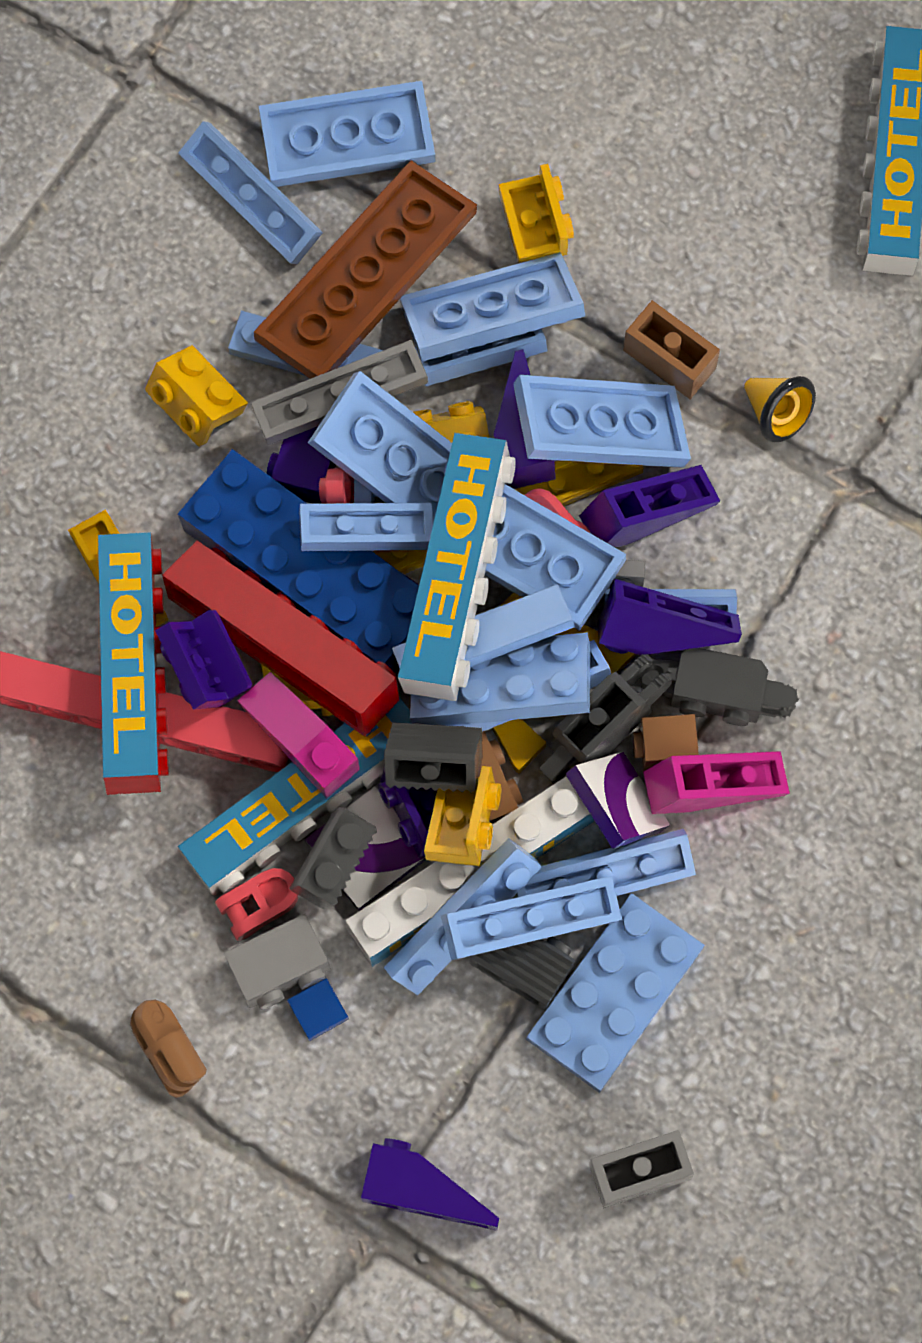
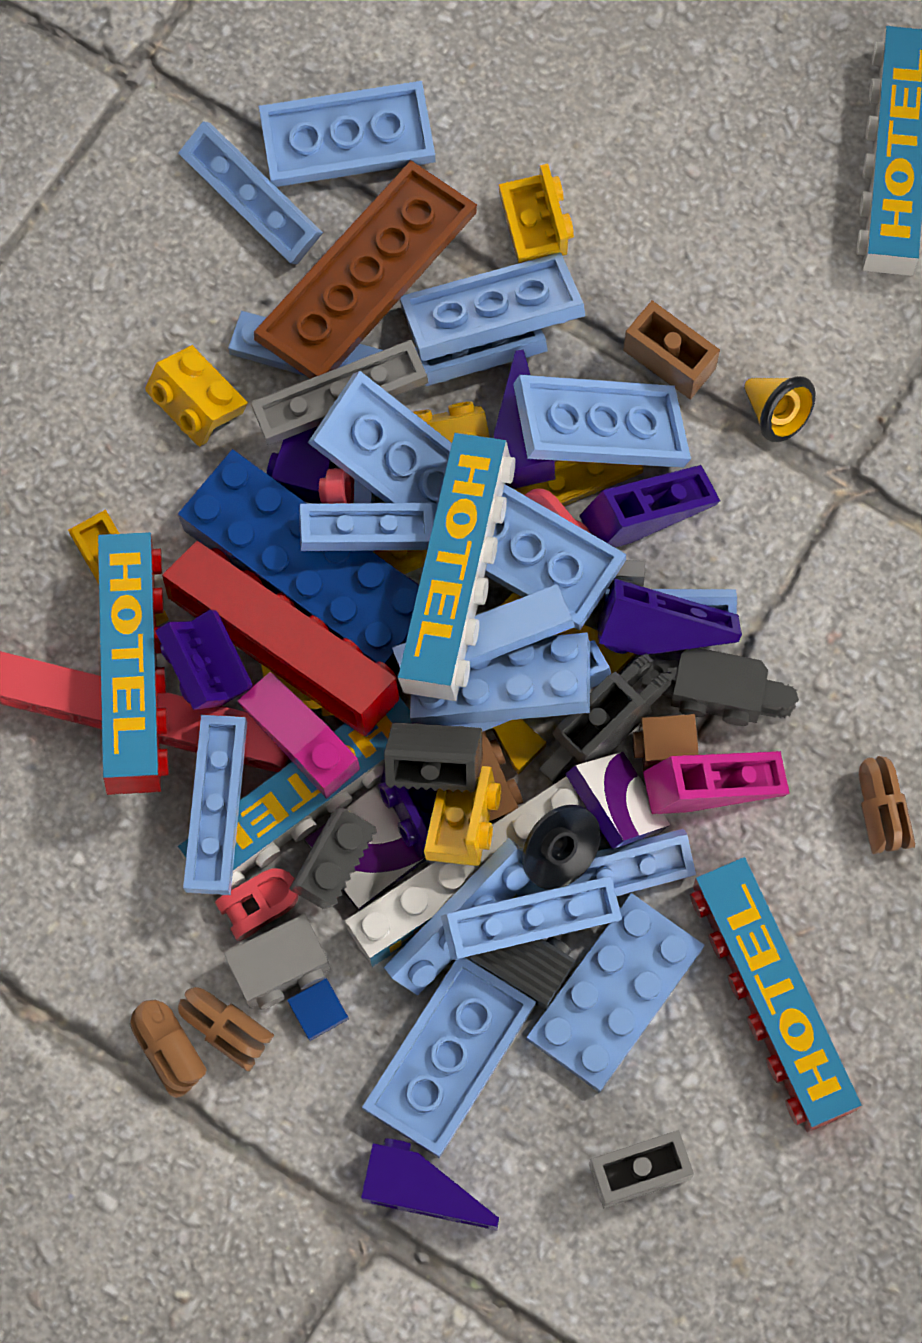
none -> medium nougat arm [178,987,274,1072]
none -> light blue plate [183,715,248,895]
none -> light blue plate [362,957,536,1158]
none -> black dish [522,805,600,889]
none -> dark azure brick [690,857,862,1133]
none -> medium nougat arm [859,756,916,854]

